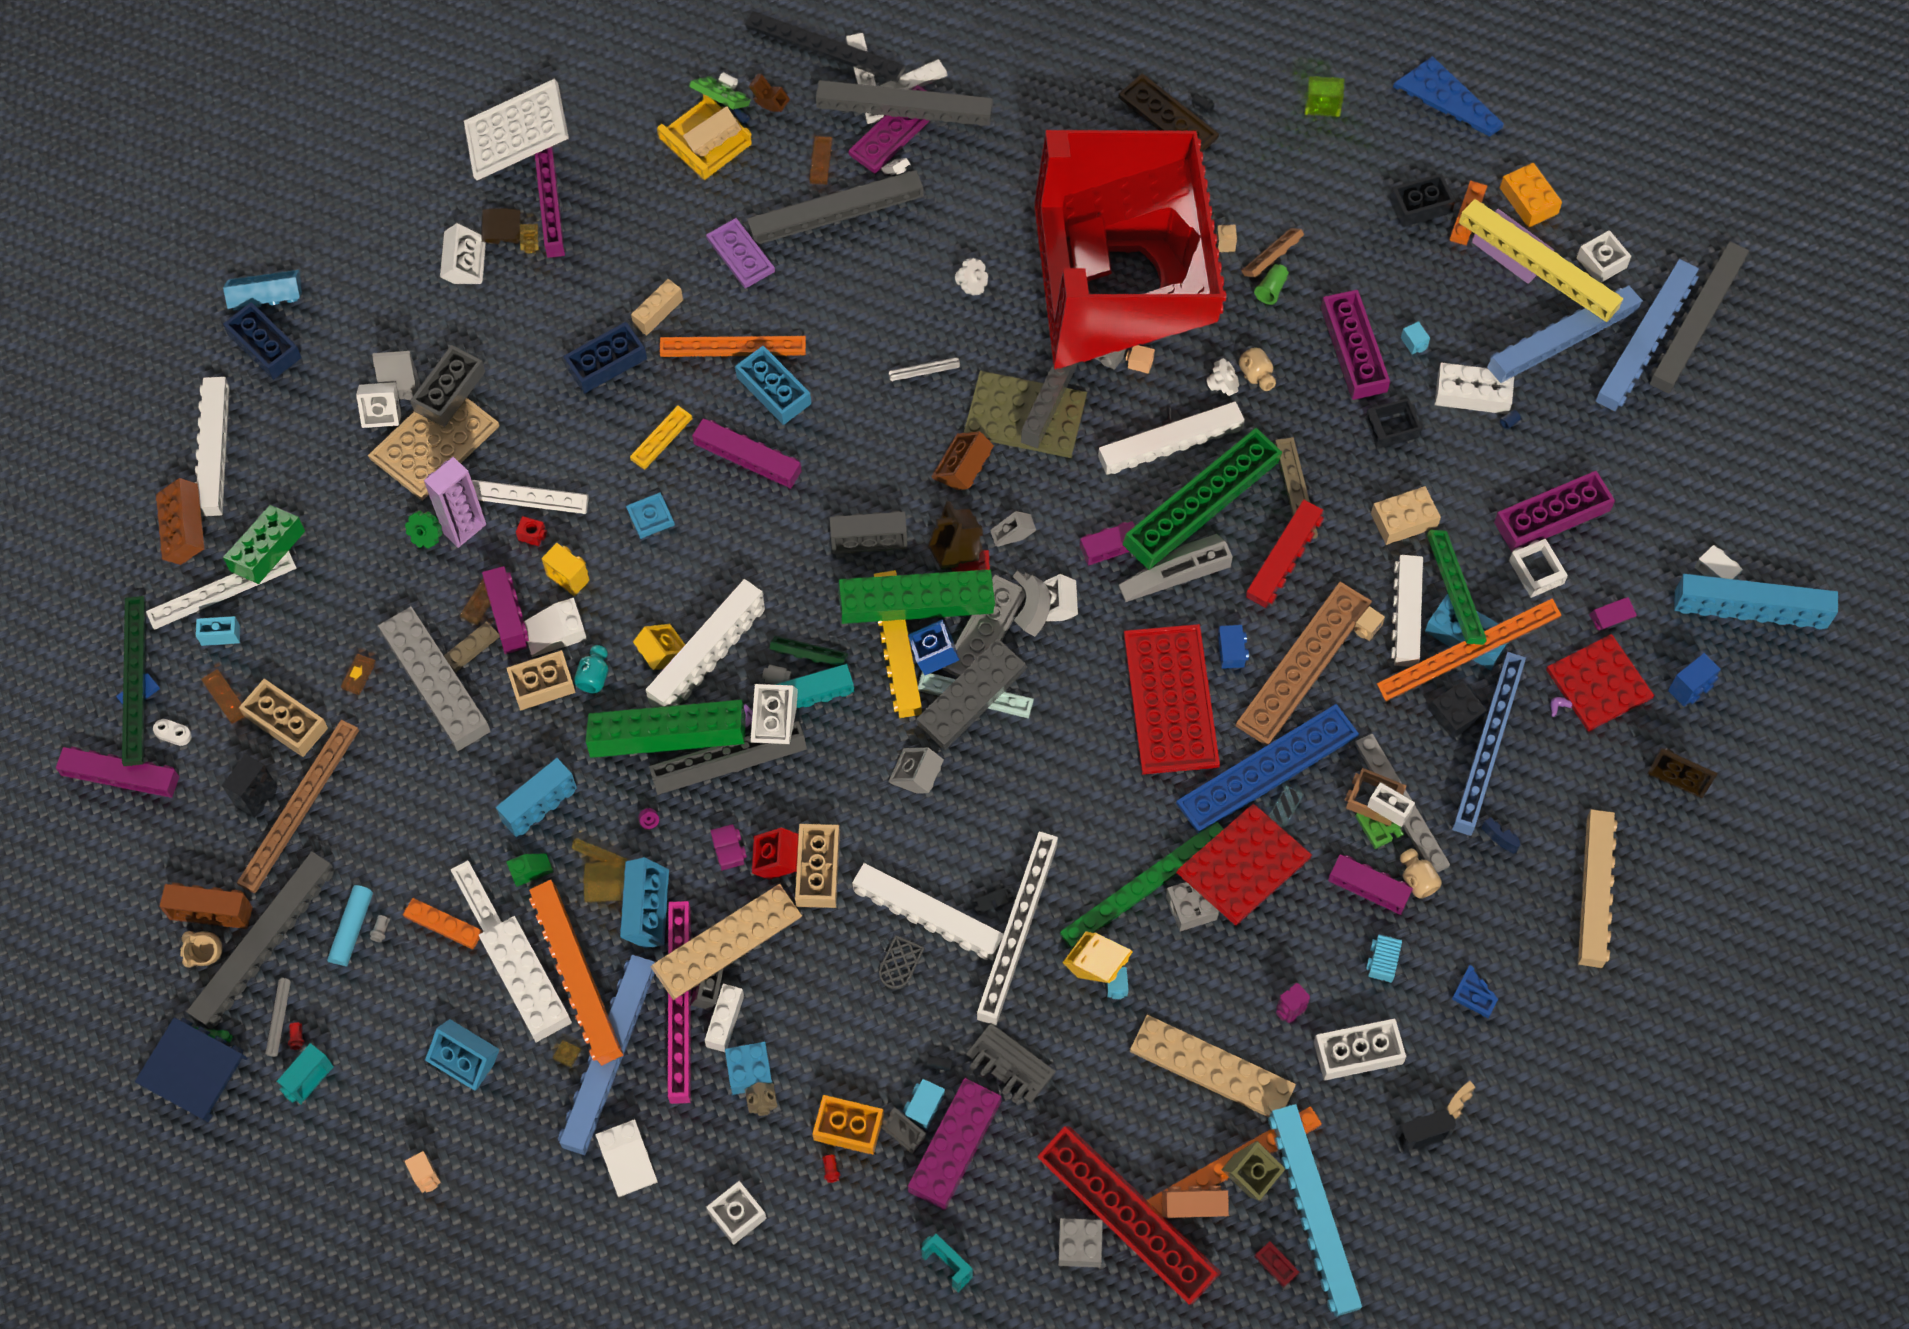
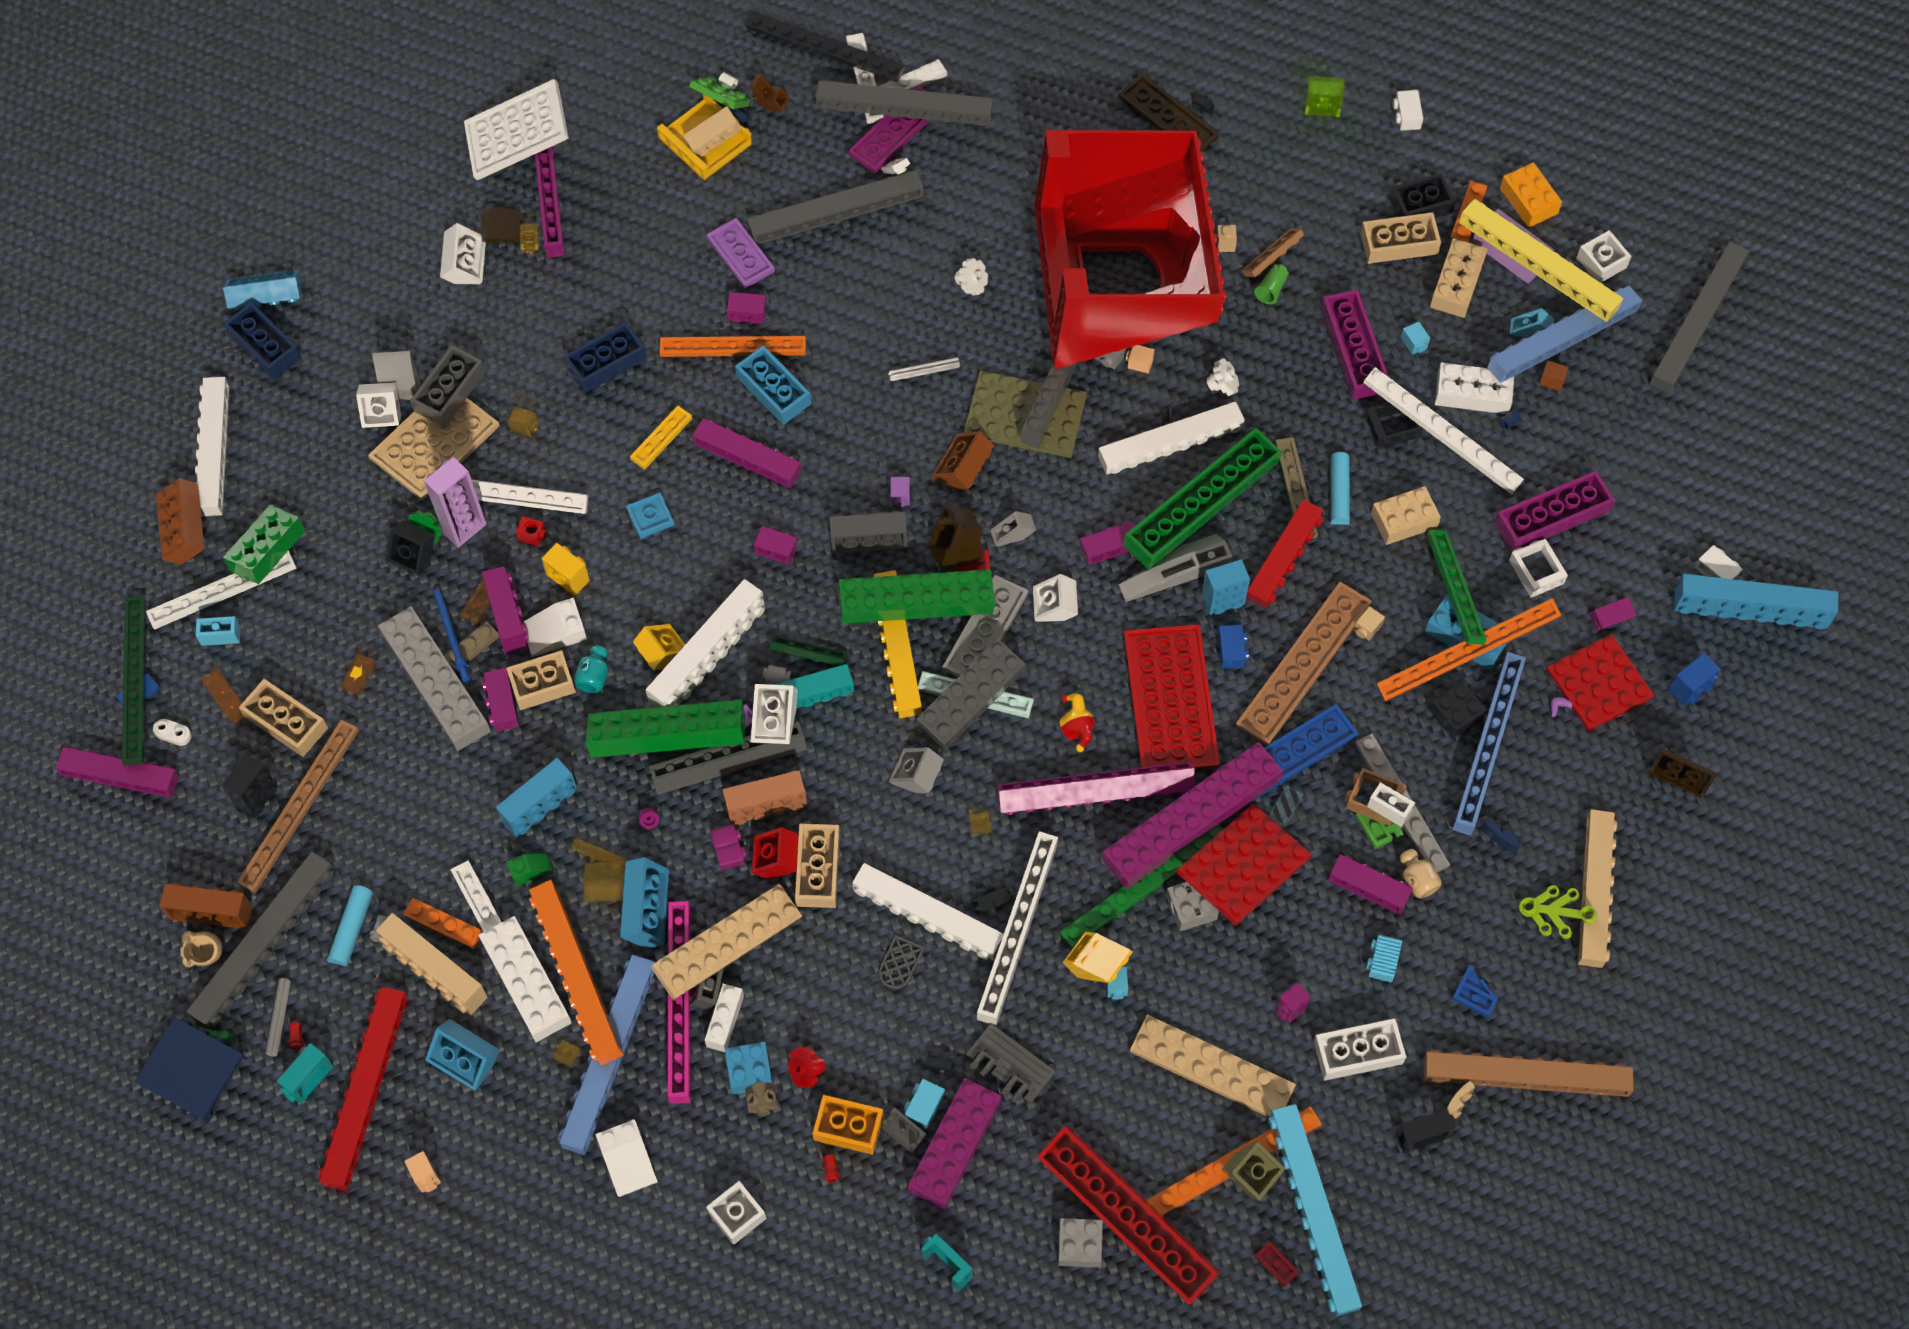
tan brick [631,279,683,336] -> none
clear orange tile [810,136,833,185] -> none
blue brick [908,620,960,675] -> none
light grey arch [1013,571,1050,637] -> none
red tile [1068,216,1112,281] -> none
nougat brick [1162,1185,1229,1218] -> none
tan piece [1239,347,1276,391] -> none
white brick [1391,555,1423,667] -> none
blue wing [1393,56,1504,137] -> none
medium blue brick [1595,259,1699,411] -> none
none -> red brick [318,987,408,1192]
none -> tan brick [376,913,488,1015]
none -> black brick [386,520,435,575]
none -> blue bar [433,589,470,682]
none -> magenta brick [482,668,519,732]
none -> clear yellow brick [508,406,539,437]
none -> nougat brick [723,770,807,825]
none -> magenta brick [727,292,767,324]
none -> magenta brick [754,526,798,565]
none -> red plant [788,1047,825,1088]
none -> medium lavender brick [891,477,910,507]
none -> clear yellow tile [969,812,992,835]
none -> brick [997,762,1195,815]
none -> piece [1059,693,1095,752]
none -> magenta brick [1102,742,1283,890]
none -> dark azure brick [1201,559,1250,615]
none -> medium azure brick [1330,452,1350,525]
none -> tan brick [1360,213,1441,264]
none -> white plate [1363,367,1524,495]
none -> white brick [1393,90,1423,131]
none -> medium nougat brick [1424,1050,1633,1097]
none -> tan brick [1430,238,1488,318]
none -> medium azure slope [1510,308,1554,338]
none -> lime plant [1519,885,1597,939]
none -> dark orange panel [1540,361,1569,391]

